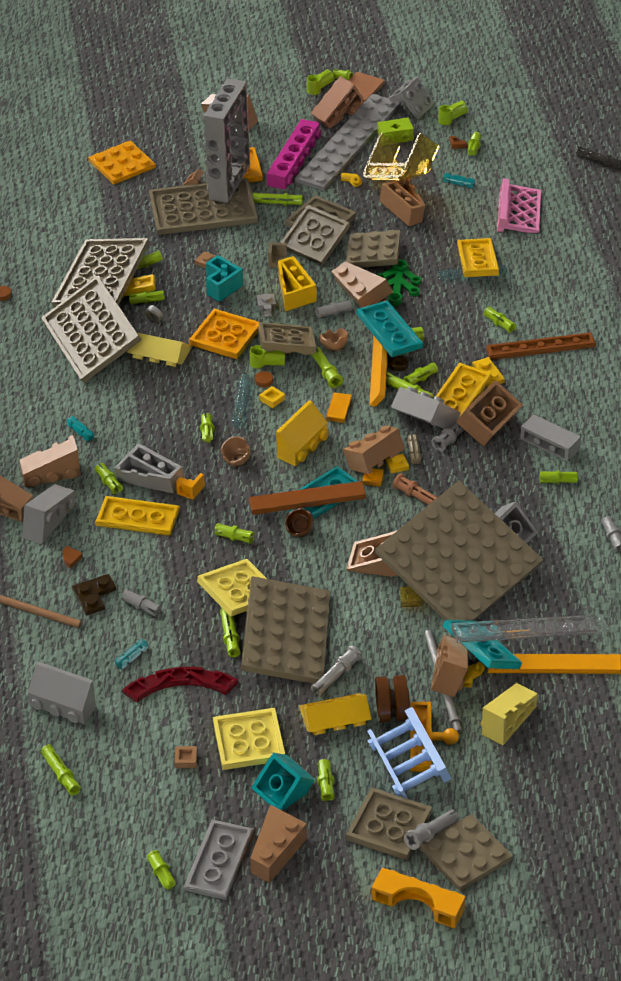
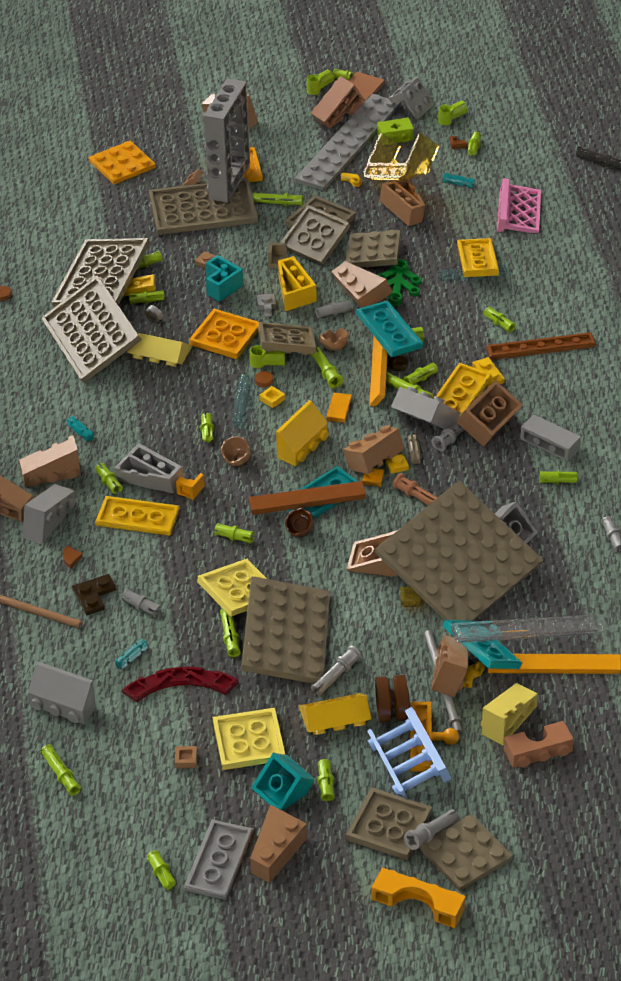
dark pink brick [267,119,322,190] -> none
none -> nougat arch [504,721,573,768]

